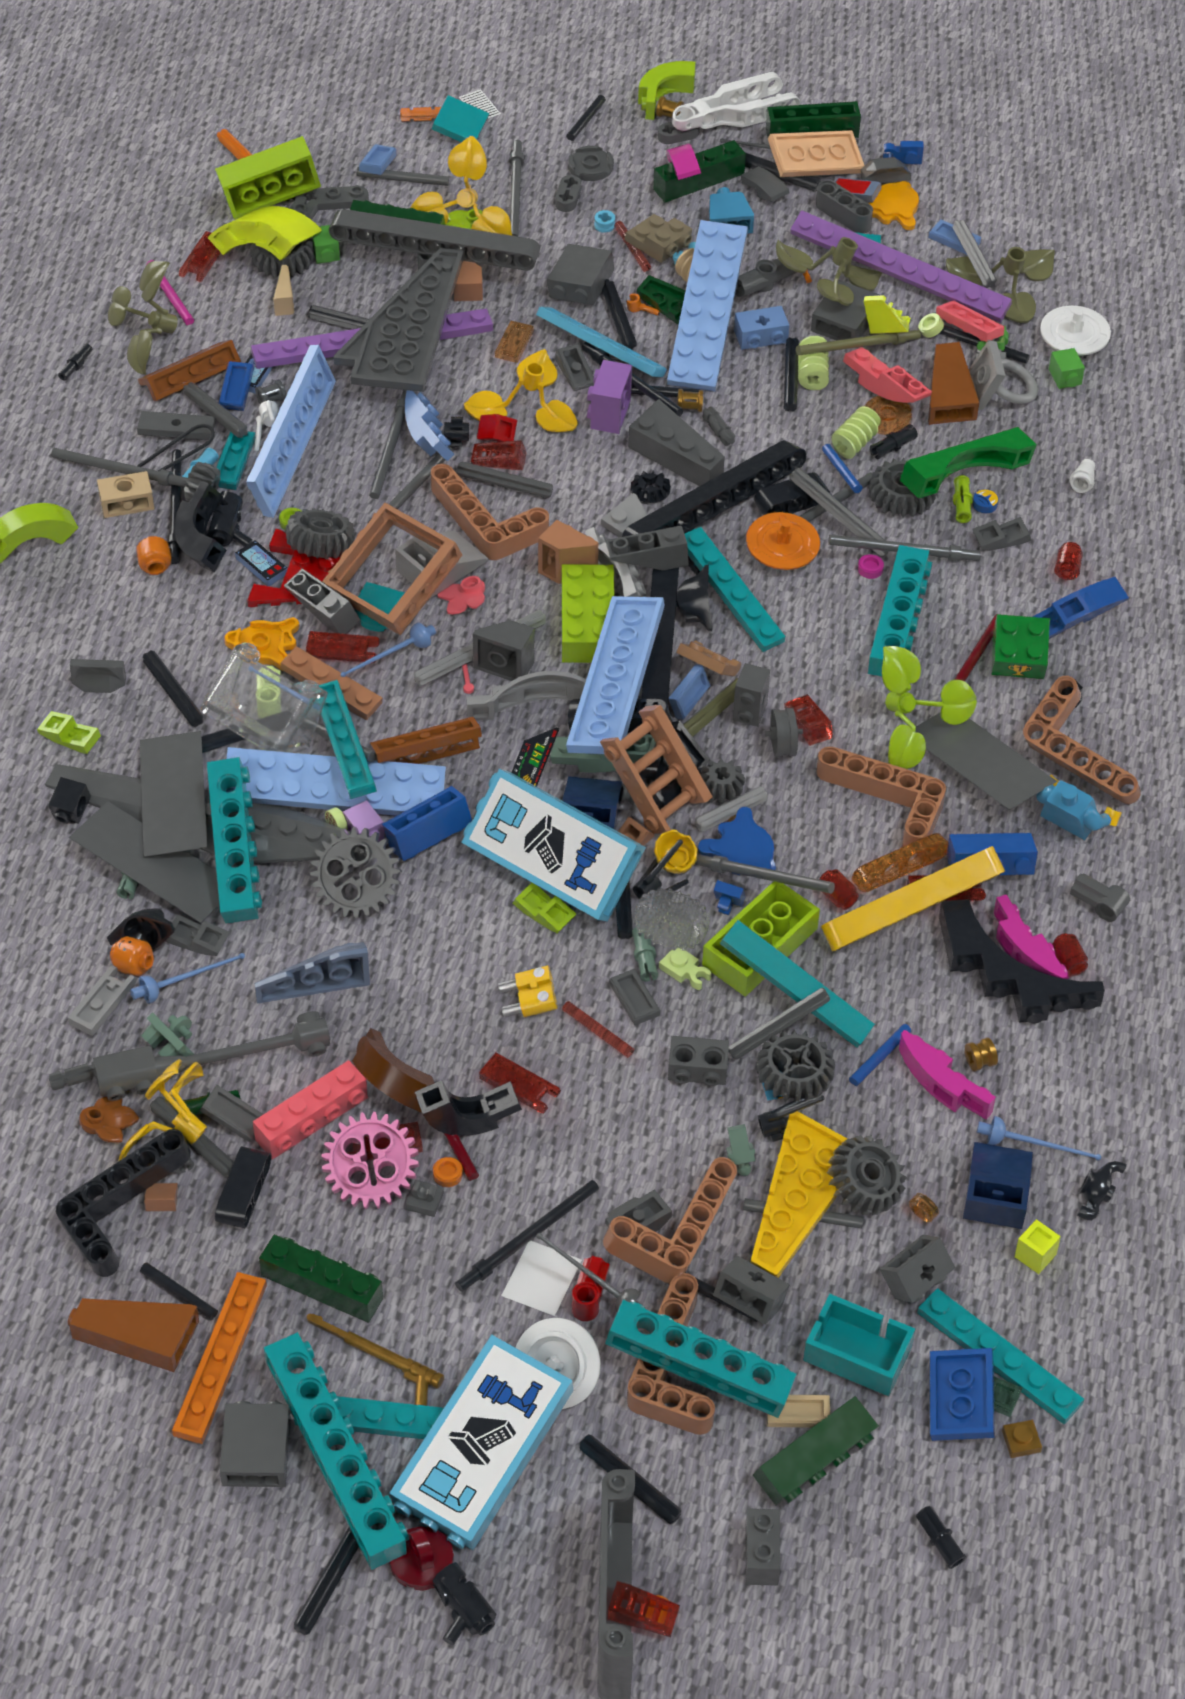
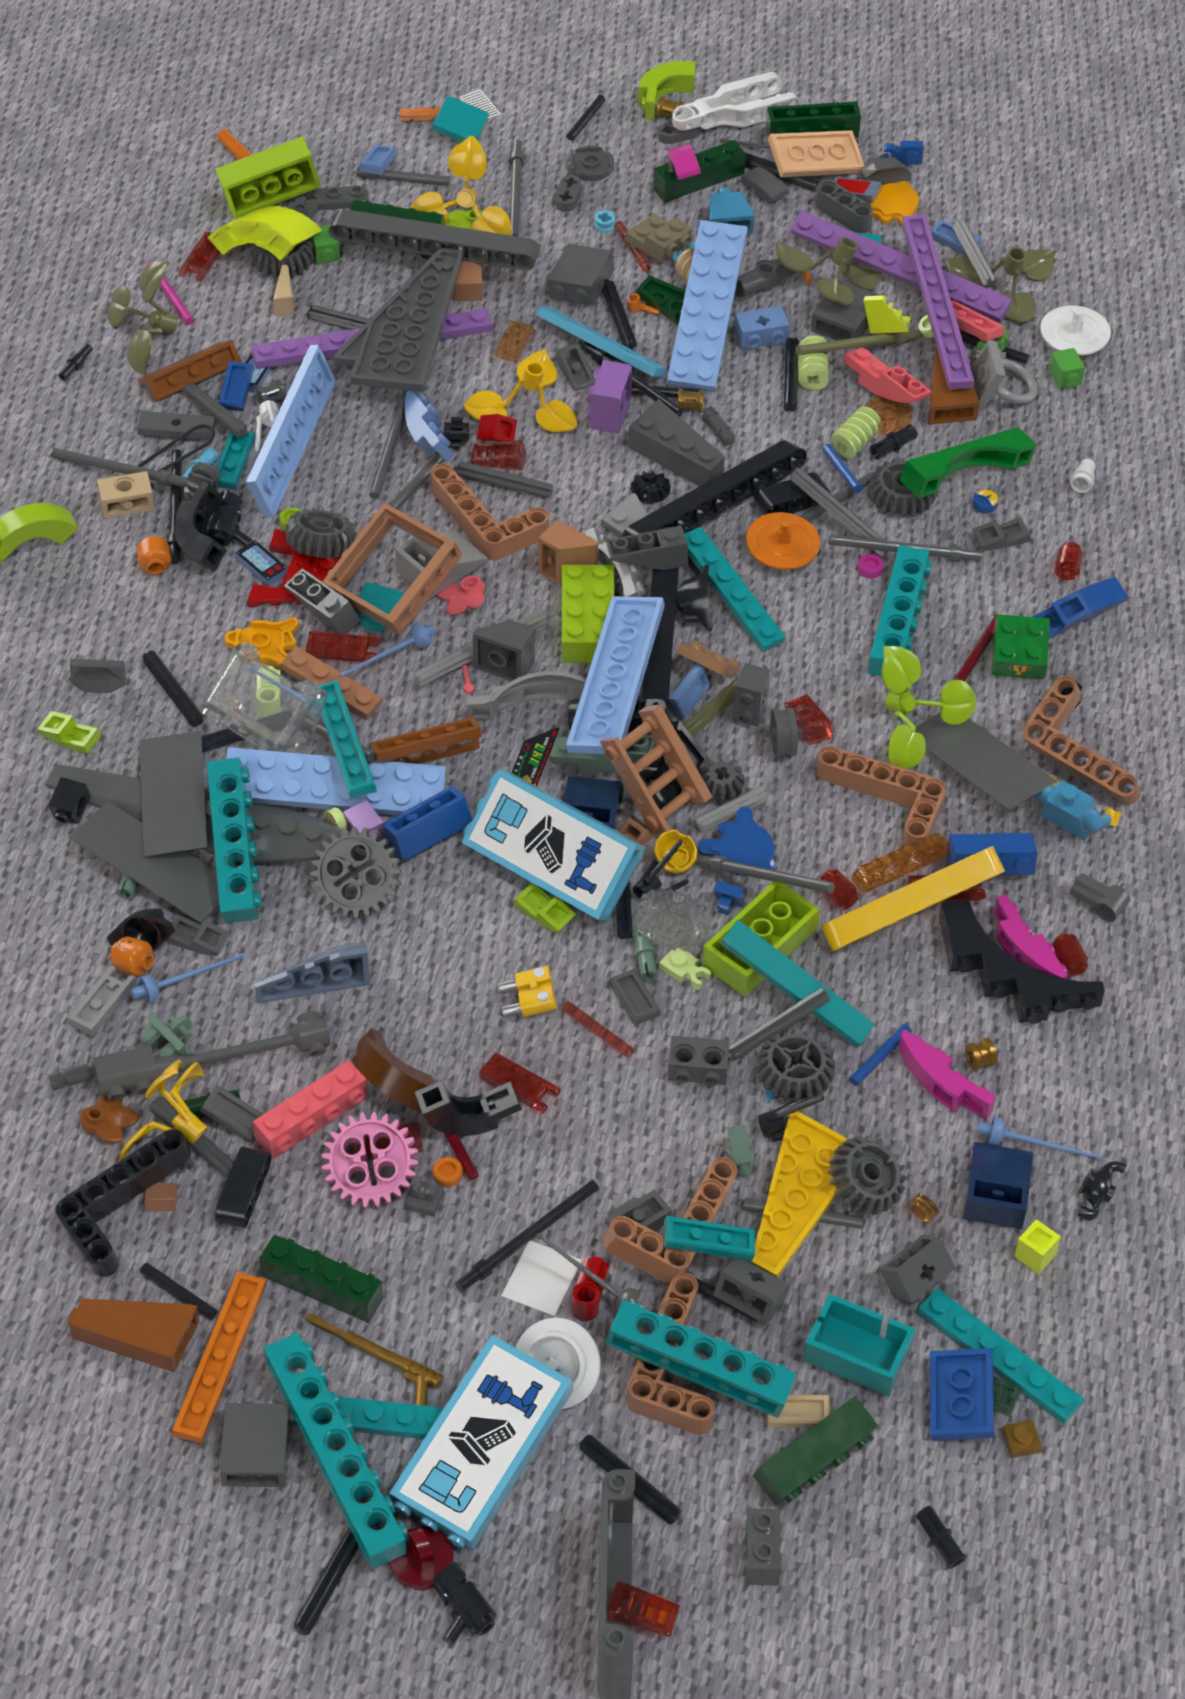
lime pin [952,475,973,523] -> none
none -> teal tile [664,1216,755,1261]
none -> medium lavender plate [902,215,974,390]

